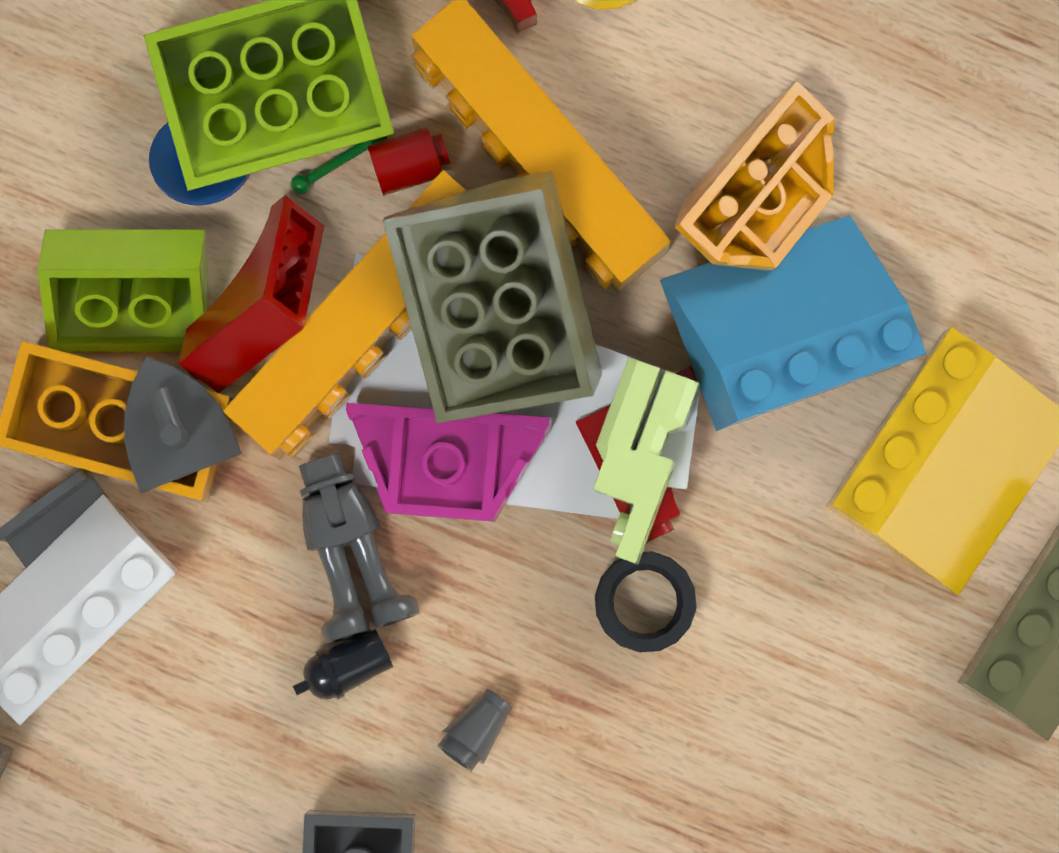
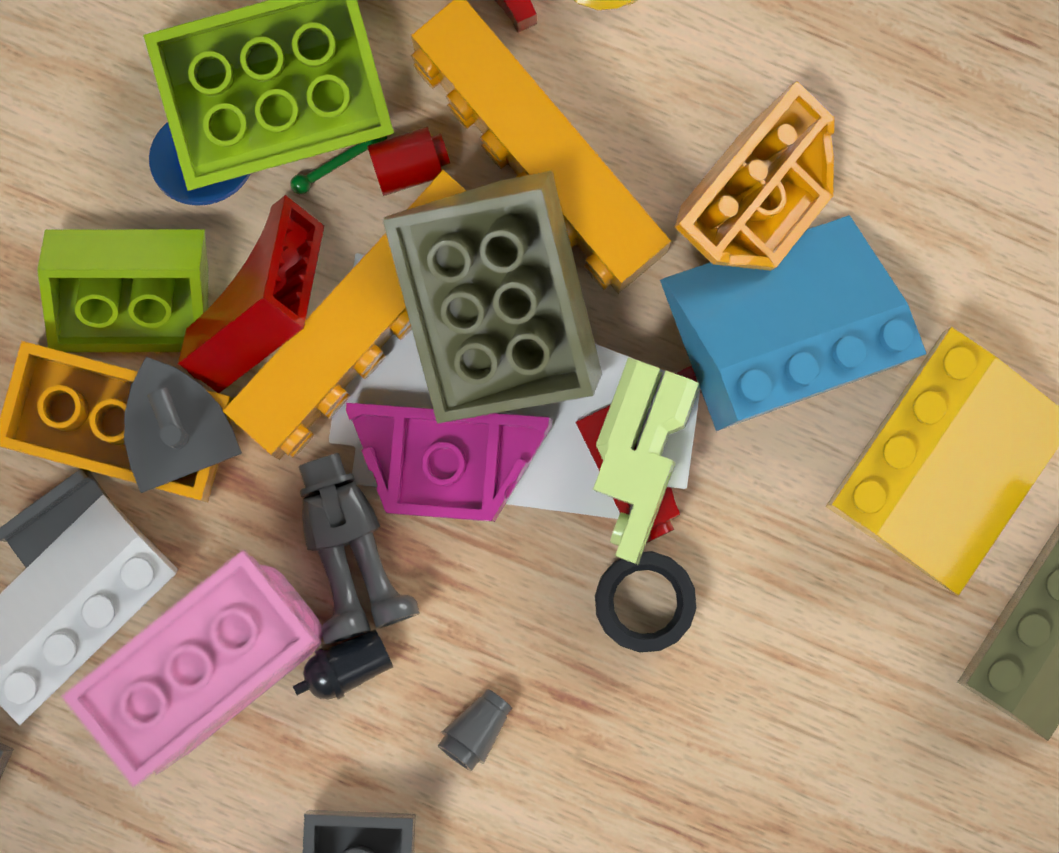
none -> bright pink brick [61,550,322,787]

